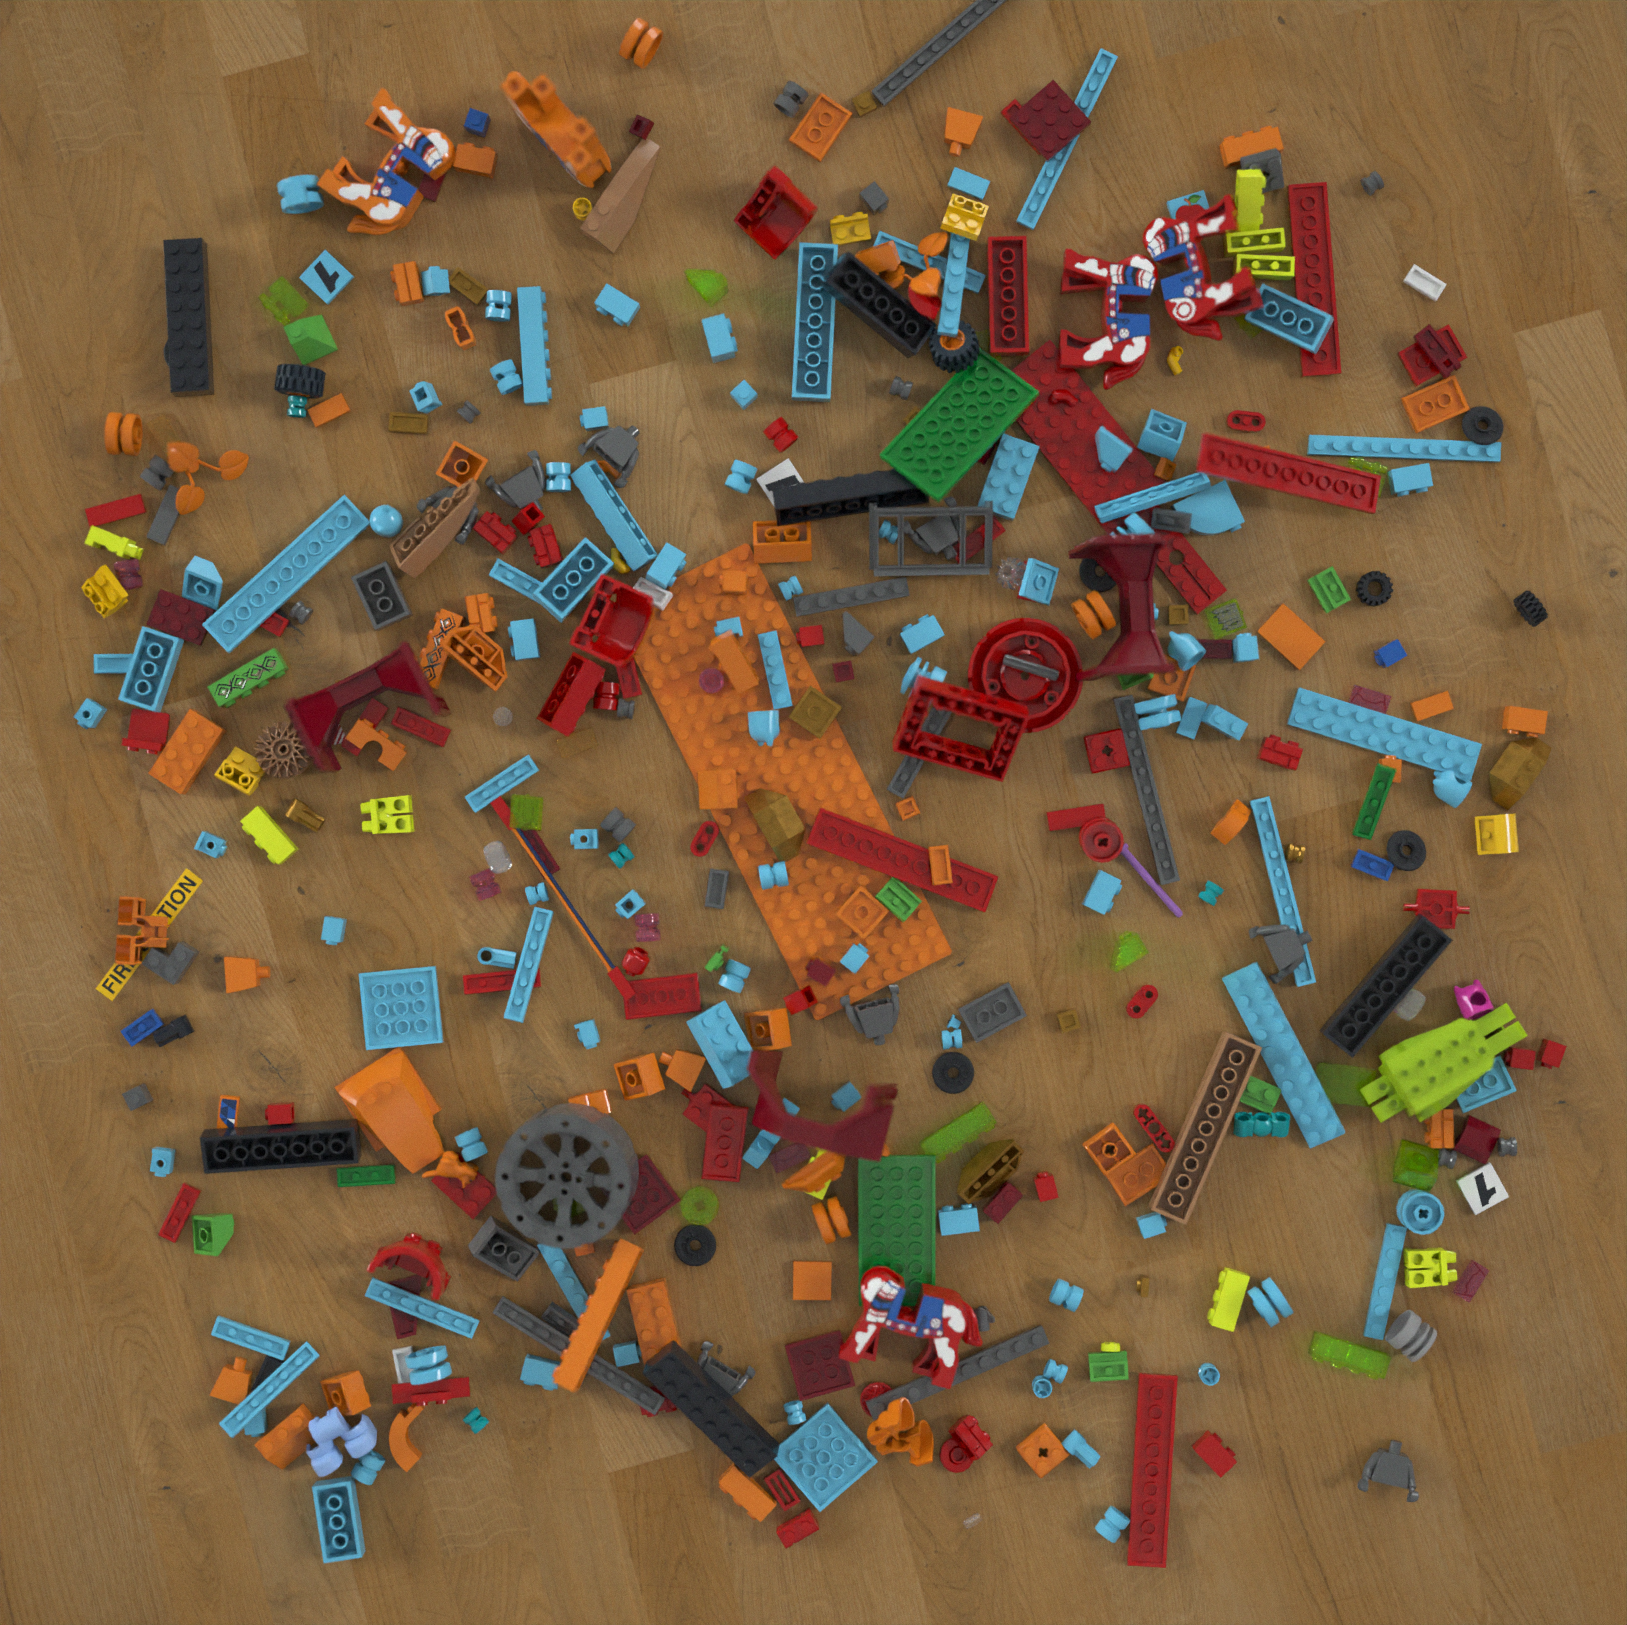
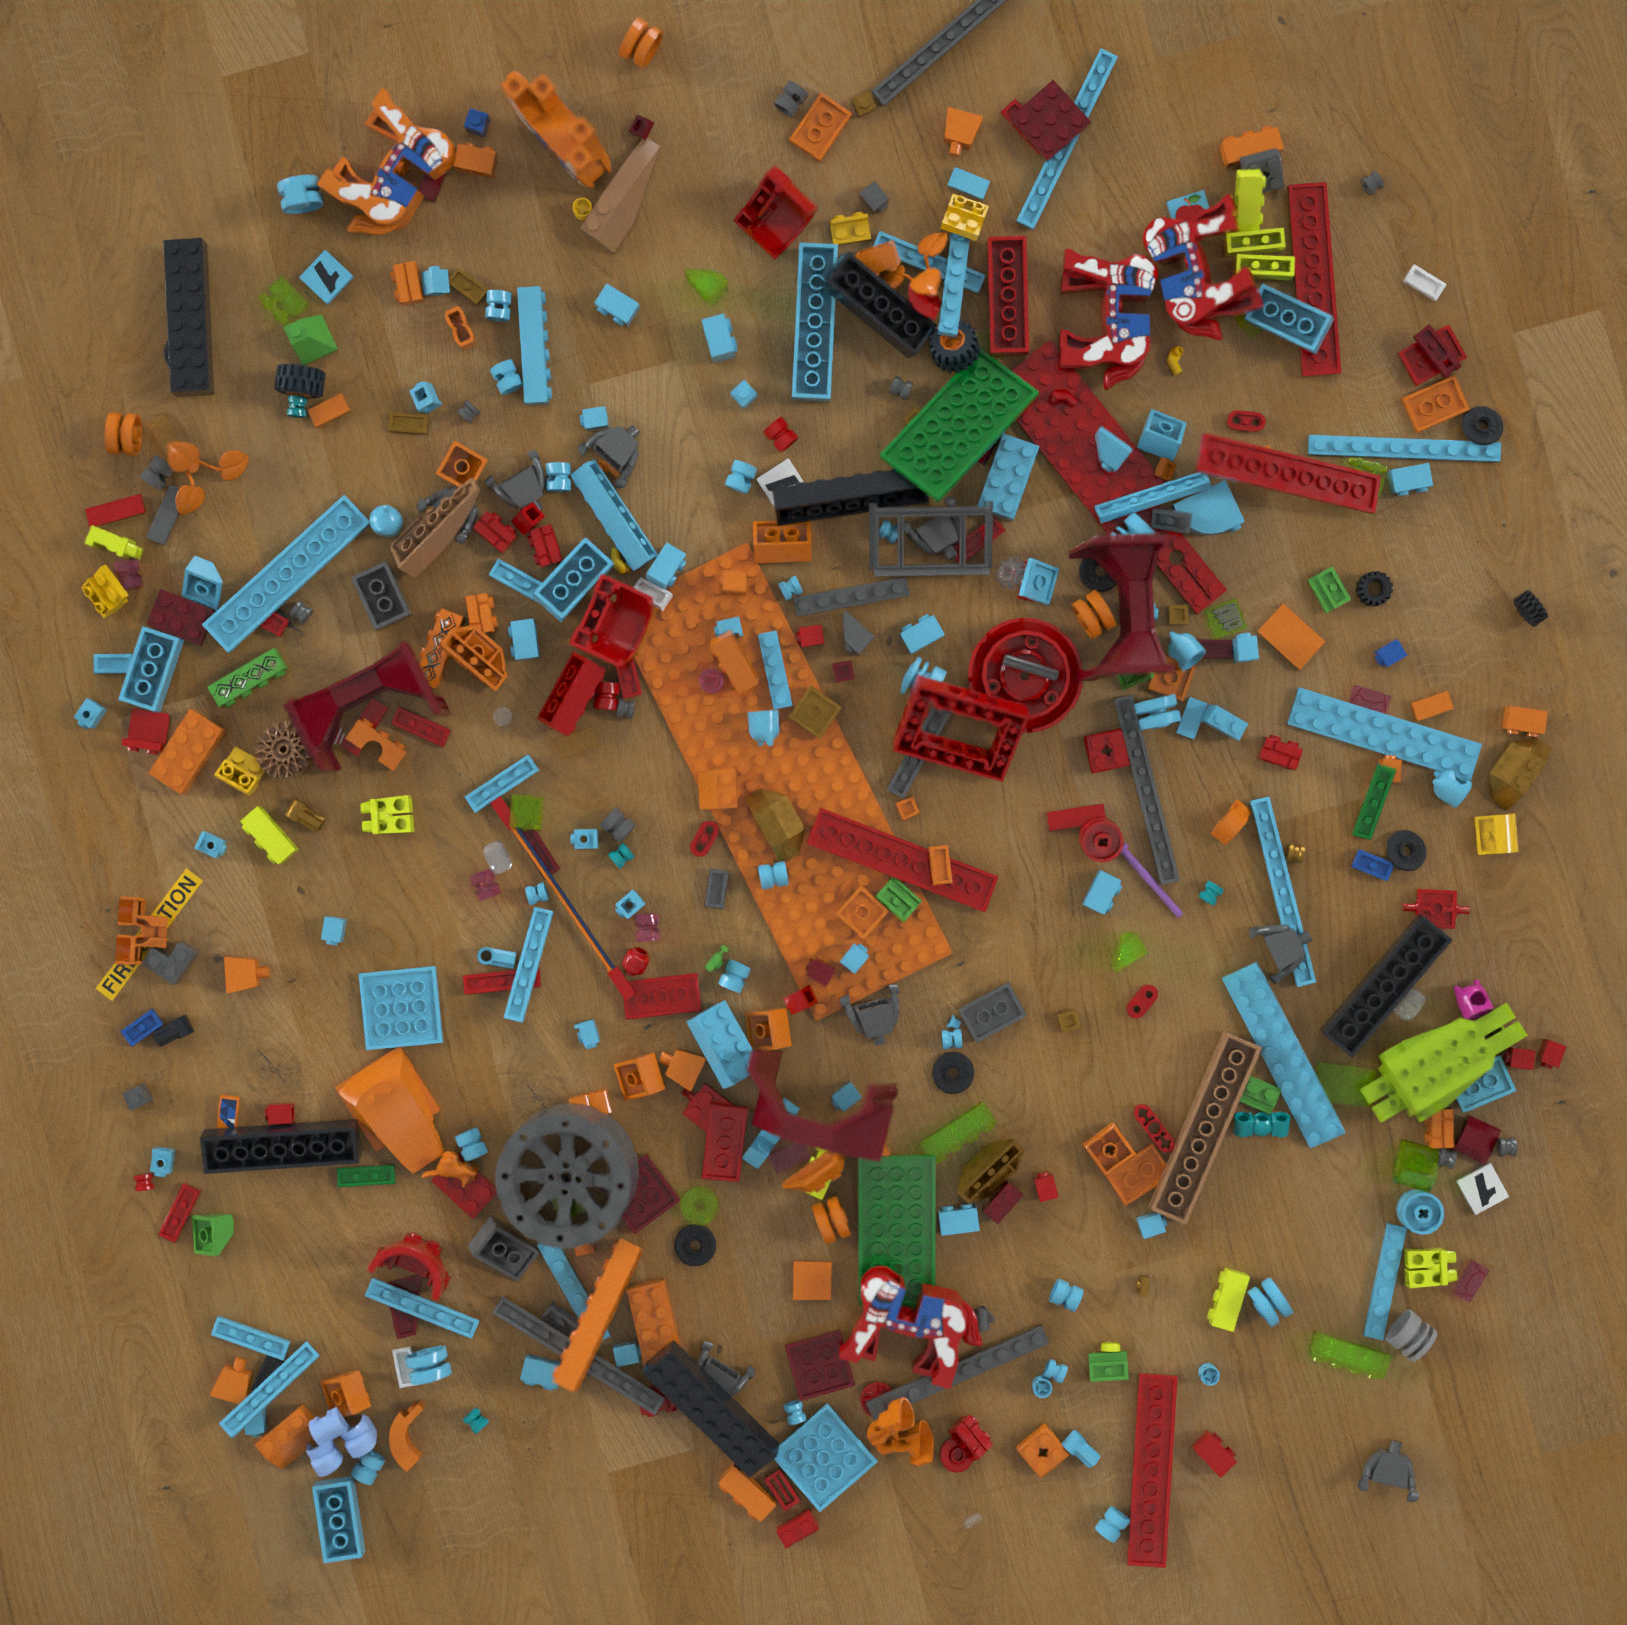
red bracket [392,1377,470,1406] -> none
none -> red wheel [133,1173,155,1192]

